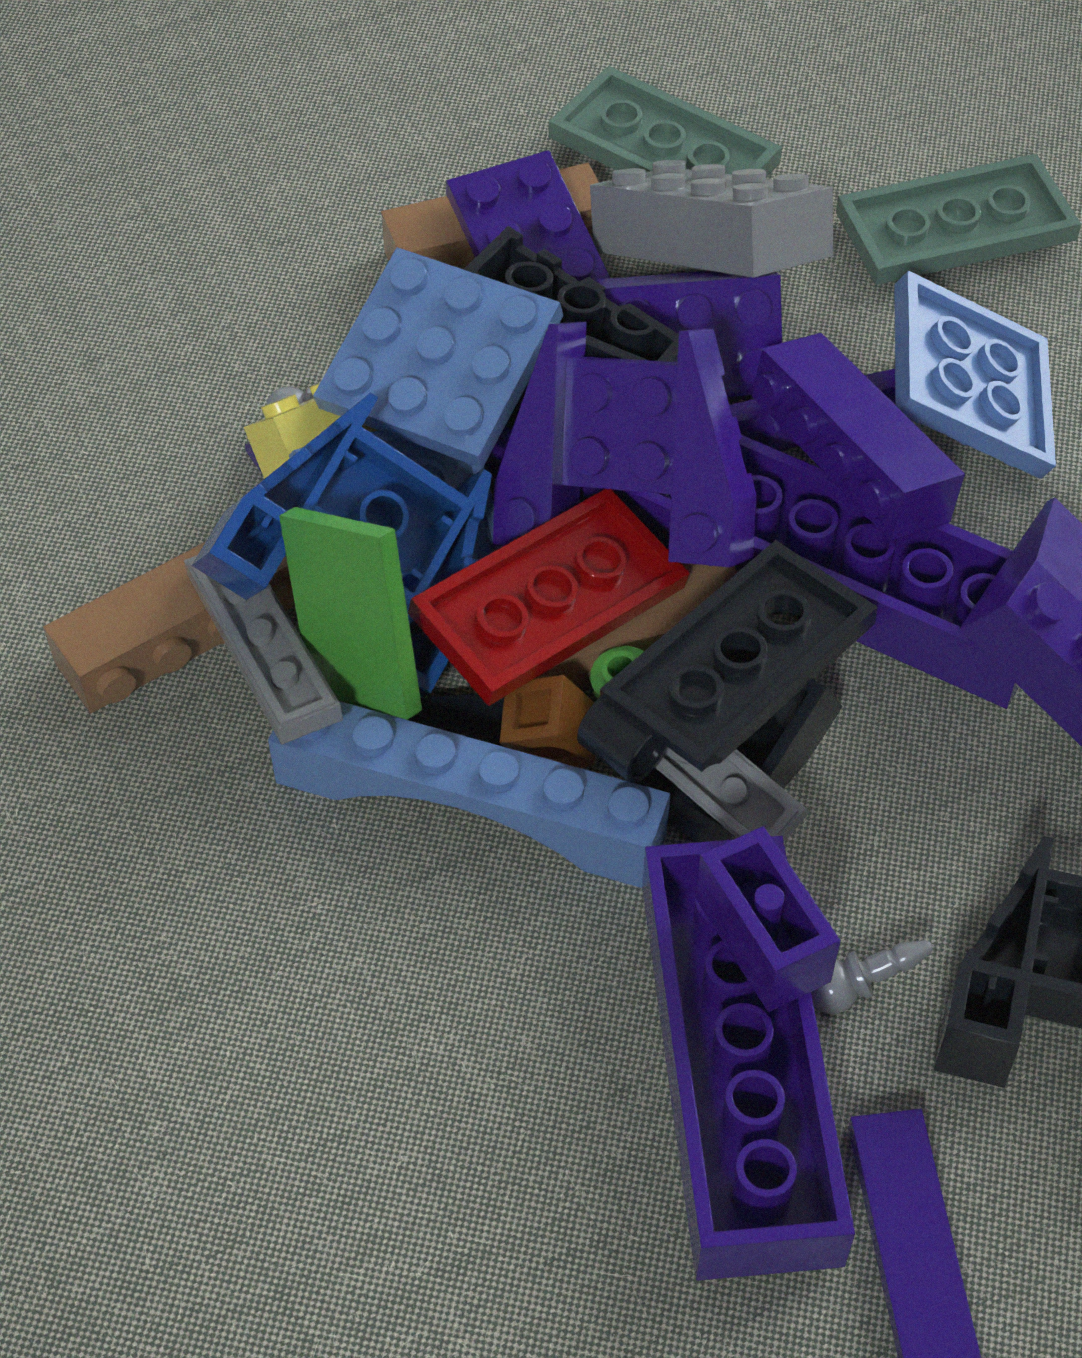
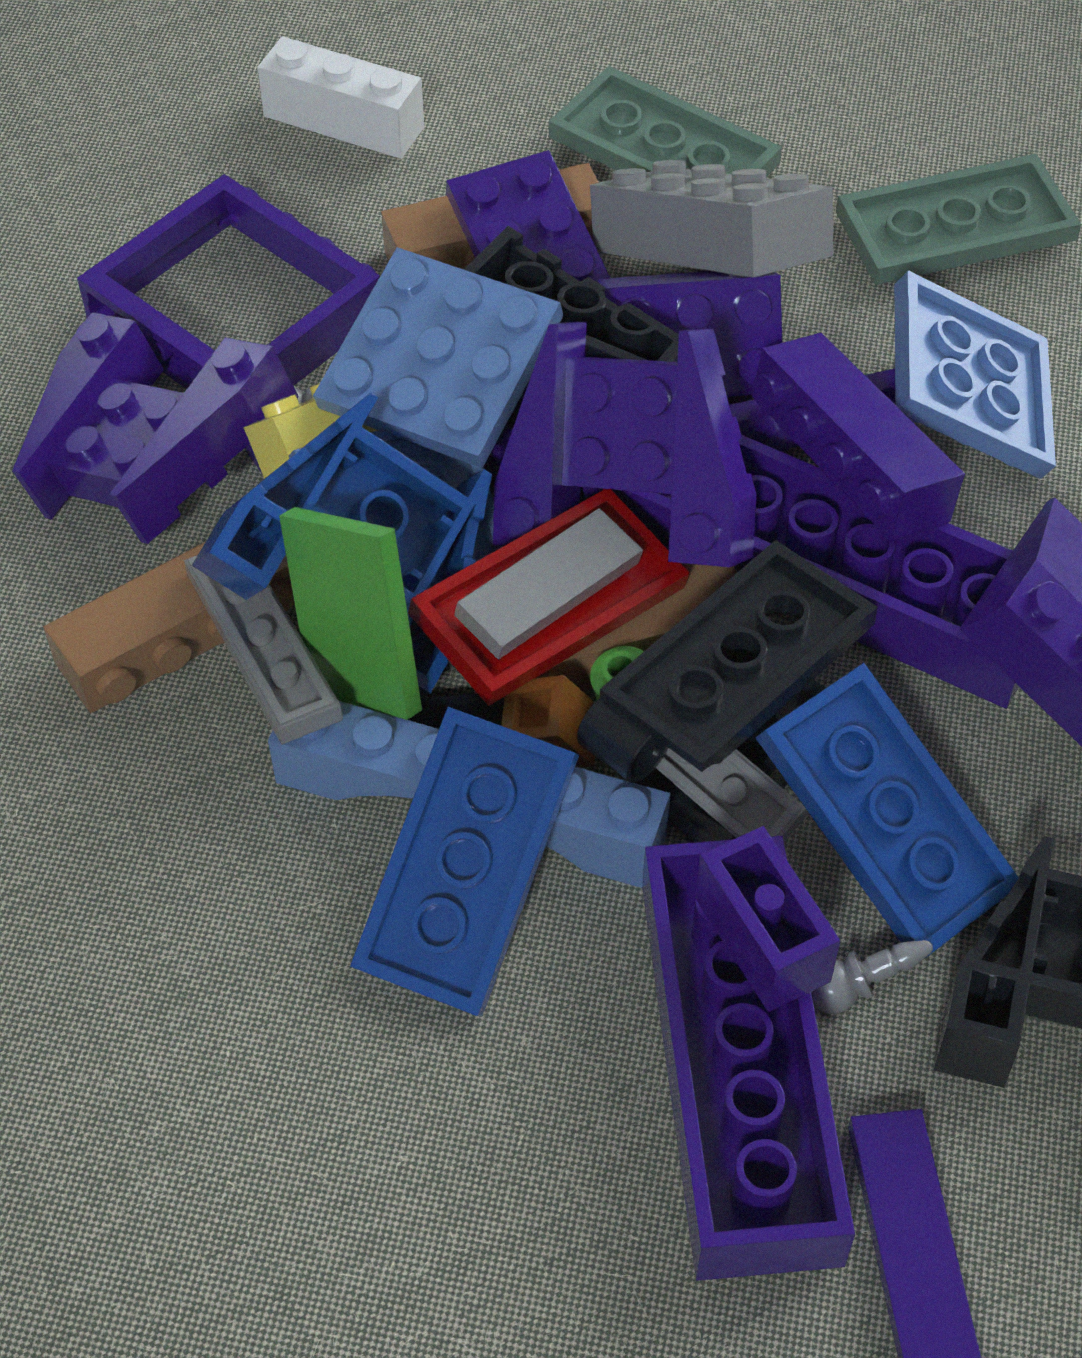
none -> dark purple wedge [12,312,299,544]
none -> dark purple window [77,174,380,389]
none -> white brick [257,36,424,159]
none -> blue plate [350,707,579,1016]
none -> light grey tile [454,508,643,660]
none -> blue plate [756,663,1019,958]

